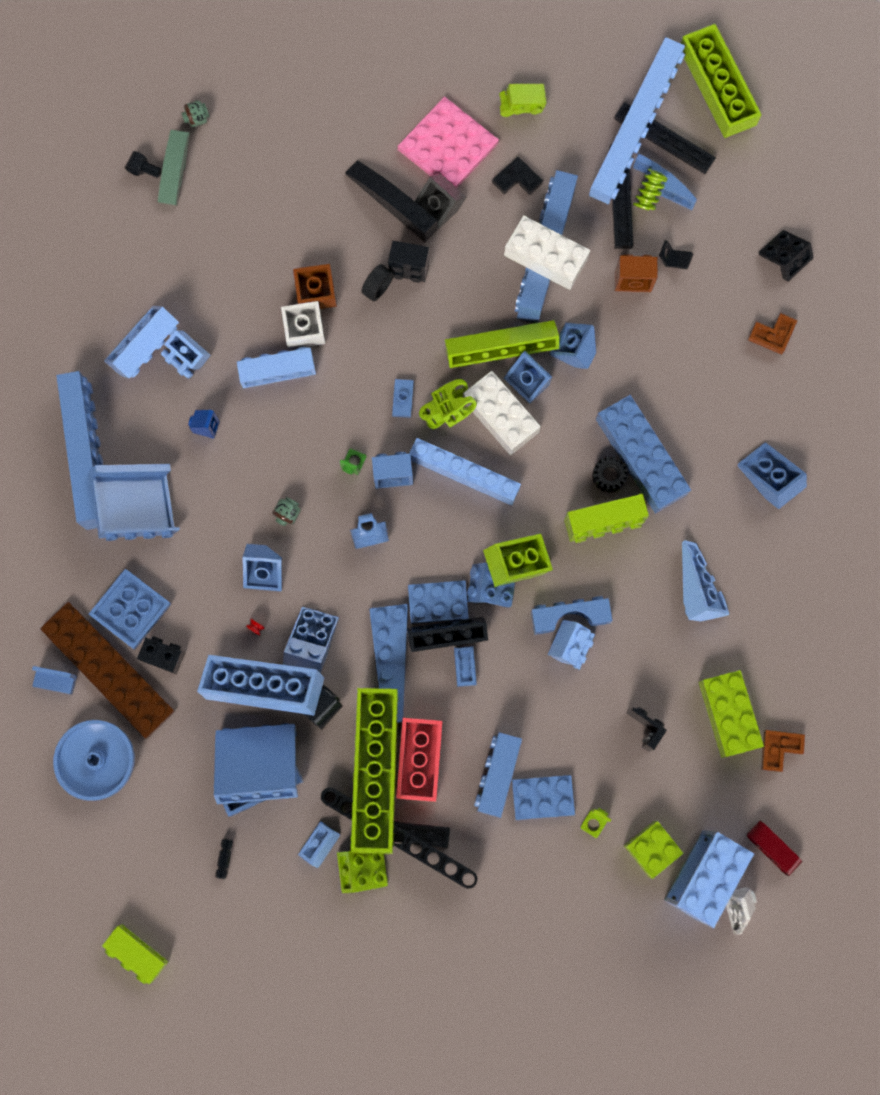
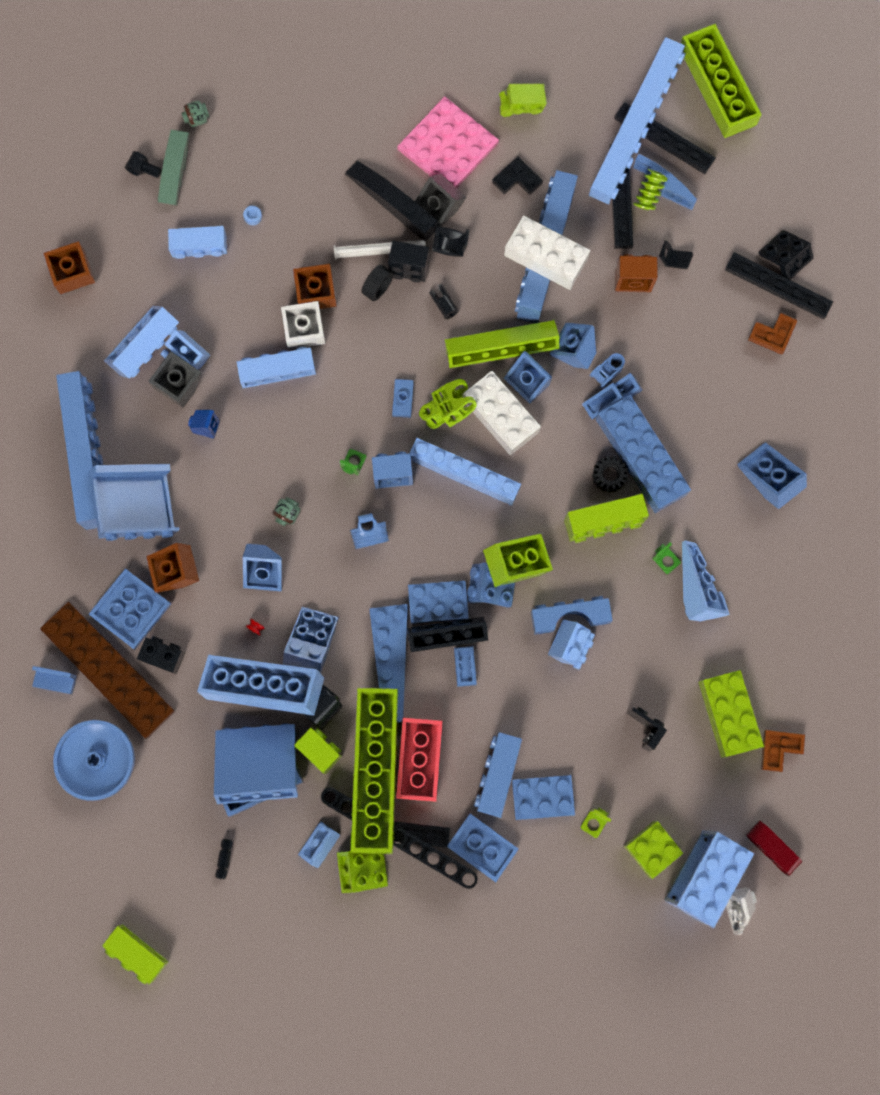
none -> dark orange brick [43,241,96,294]
none -> dark orange slope [146,543,199,593]
none -> dark grey slope [148,352,202,408]
none -> light blue brick [168,226,227,259]
none -> light blue tile [243,206,262,225]
none -> lime brick [294,728,342,774]
none -> white axle [334,240,425,260]
none -> black hinge [429,283,459,320]
none -> black piece [432,227,469,257]
none -> medium blue plate [447,813,519,882]
none -> medium blue slope [582,373,643,420]
none -> medium blue piece [590,353,625,389]
none -> bright green bracket [653,542,681,574]
none -> black plate [725,252,833,320]

